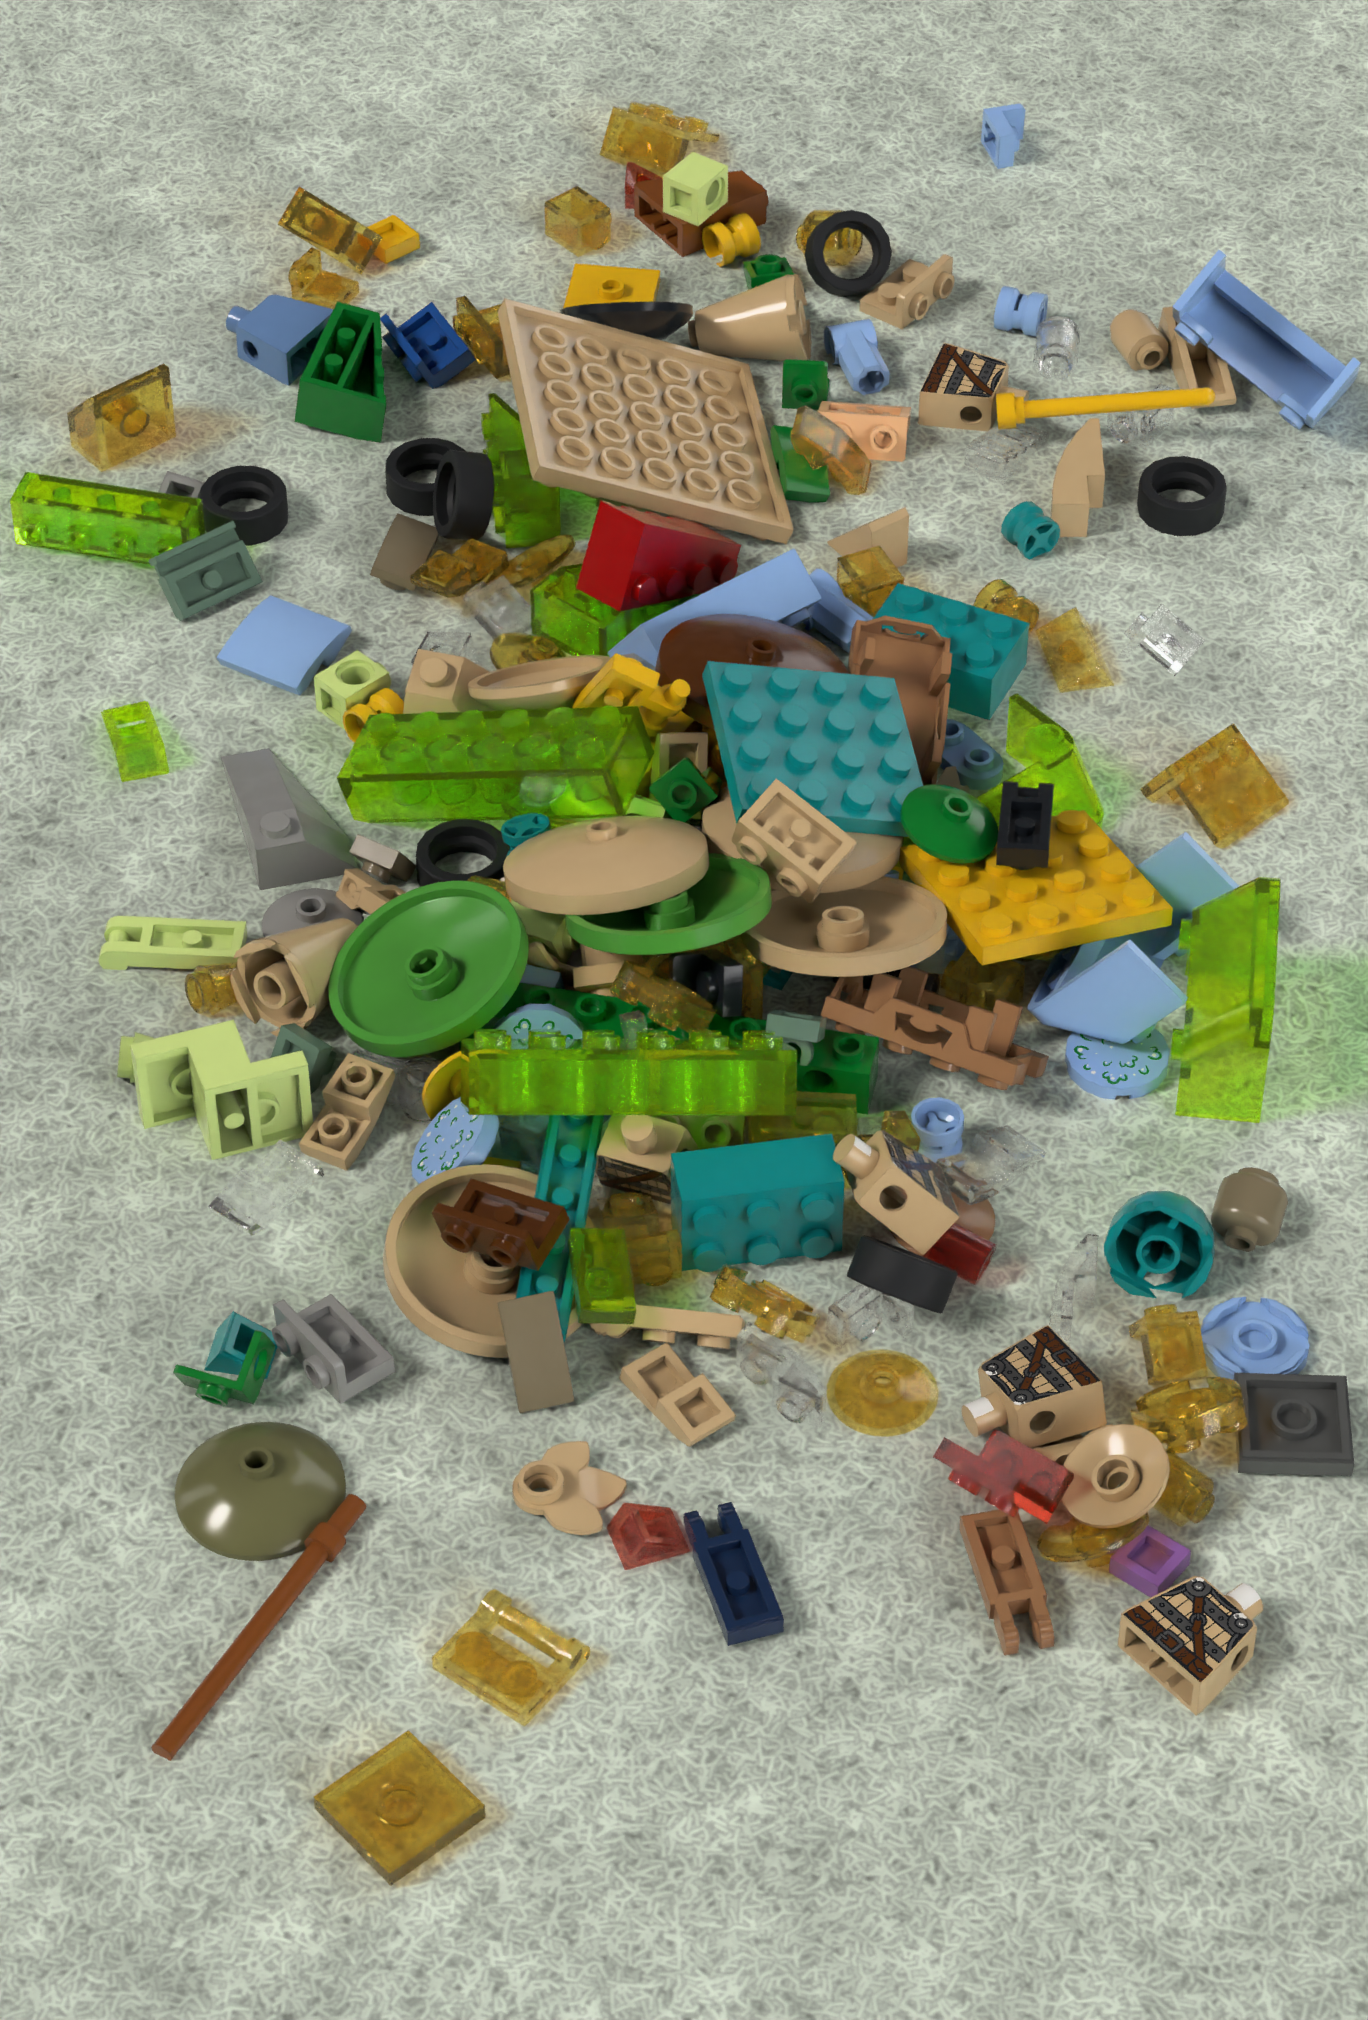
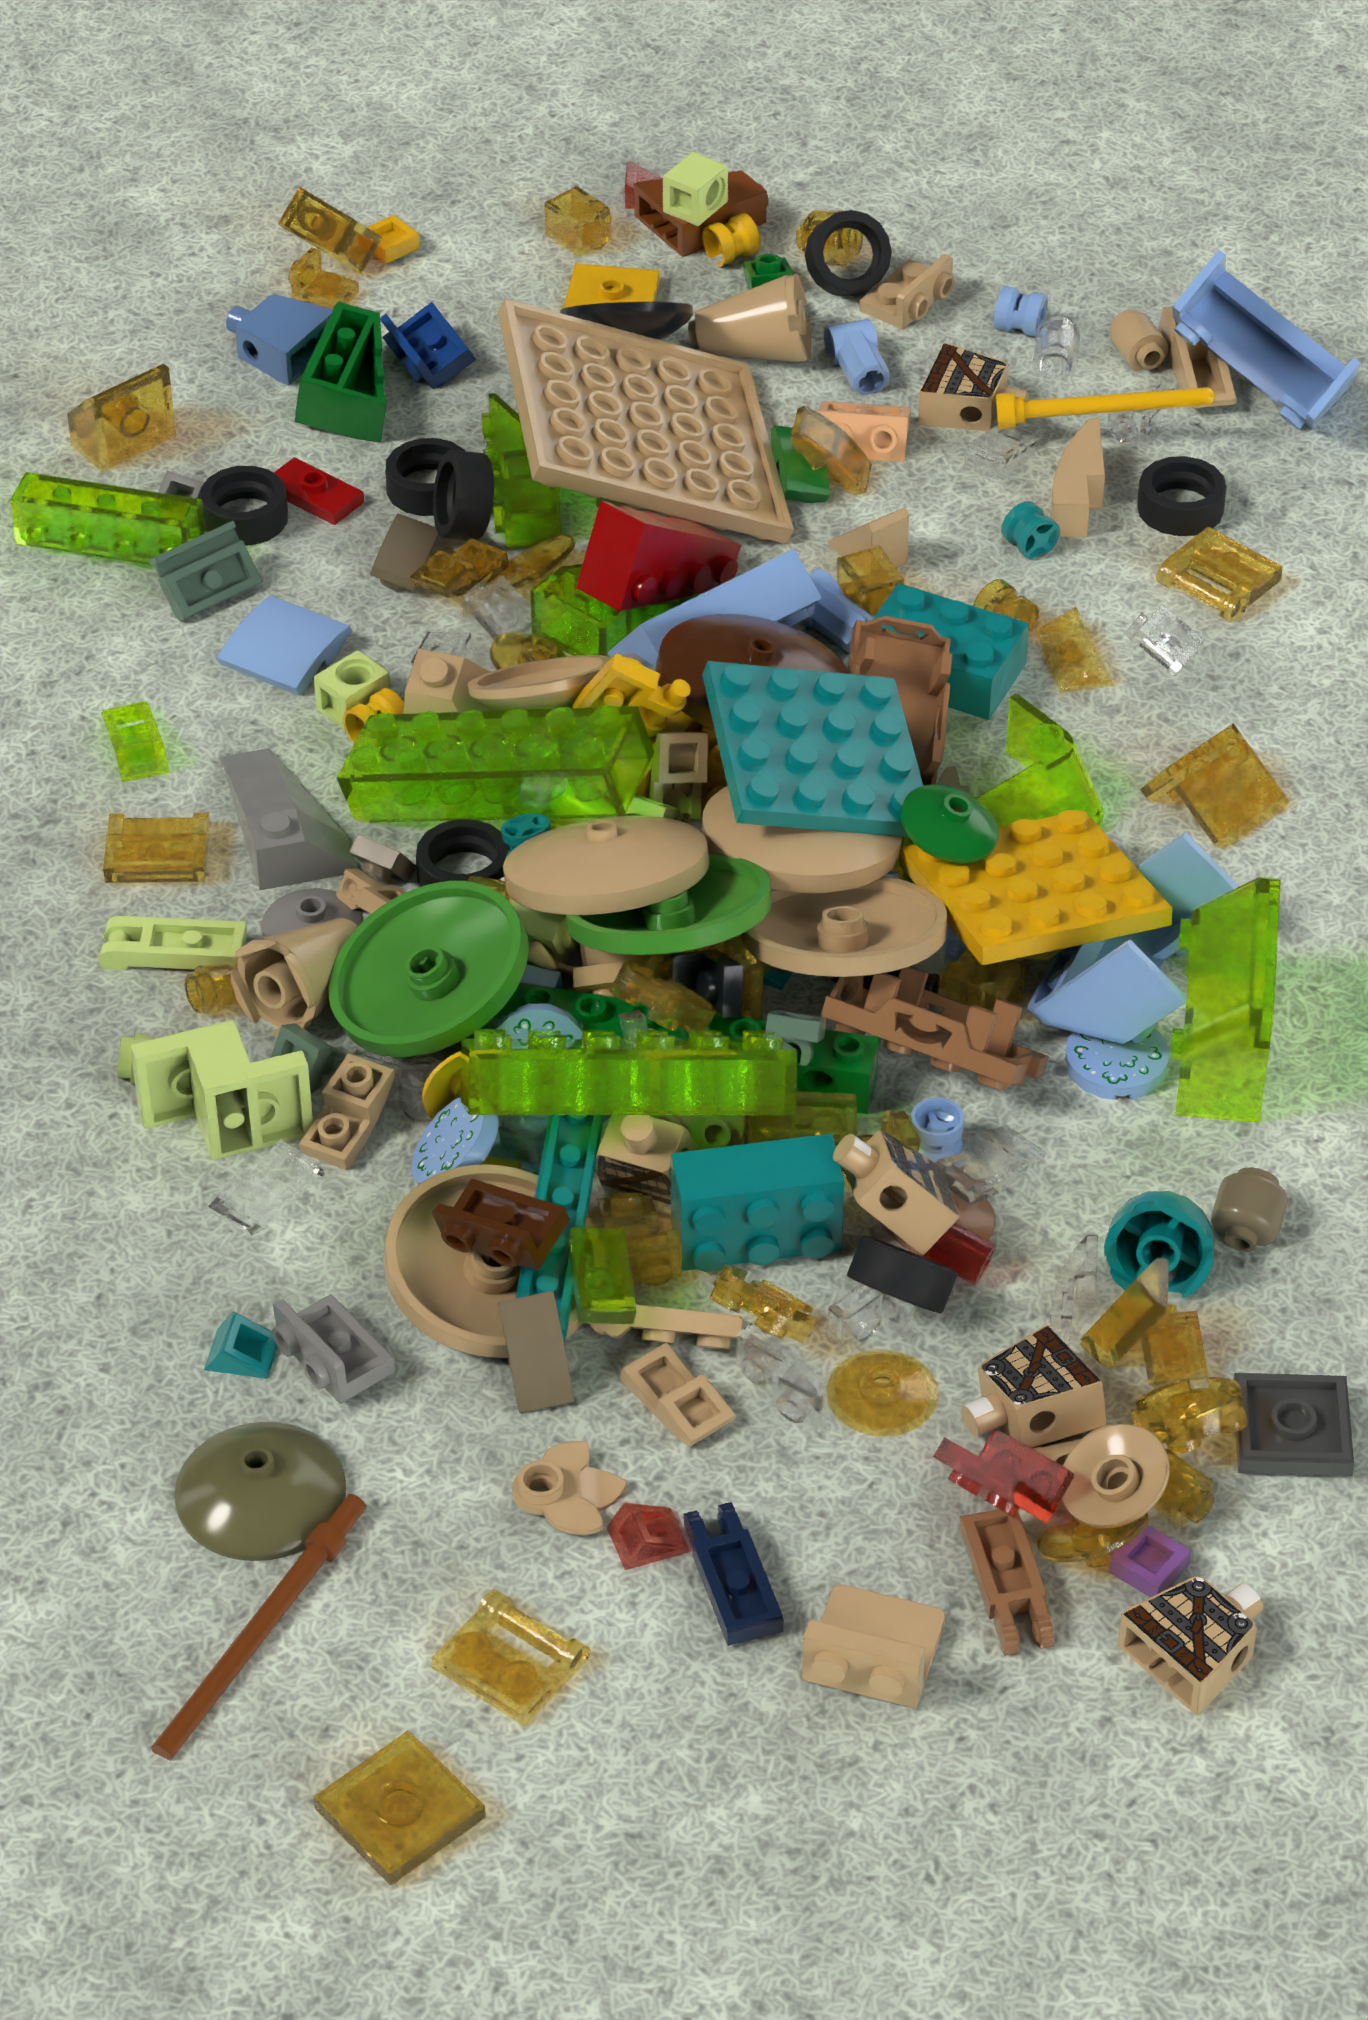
green bracket [173,1330,275,1406] -> none
clear yellow bracket [453,295,510,379] -> none
clear yellow bracket [600,102,720,178] -> none
green bracket [649,757,723,822] -> none
tan bracket [732,778,857,903] -> none
green bracket [782,359,829,410] -> none
medium blue plate [940,719,1003,790] -> none
light blue bracket [981,104,1025,169] -> none
black plate [996,781,1054,870] -> none
light blue tile [1198,1297,1310,1385] -> none
none -> clear yellow plate [103,812,211,883]
none -> red plate [274,457,364,526]
none -> tan bracket [802,1585,945,1709]
none -> clear yellow slope [1080,1257,1168,1369]
none -> clear yellow plate [1156,527,1283,623]

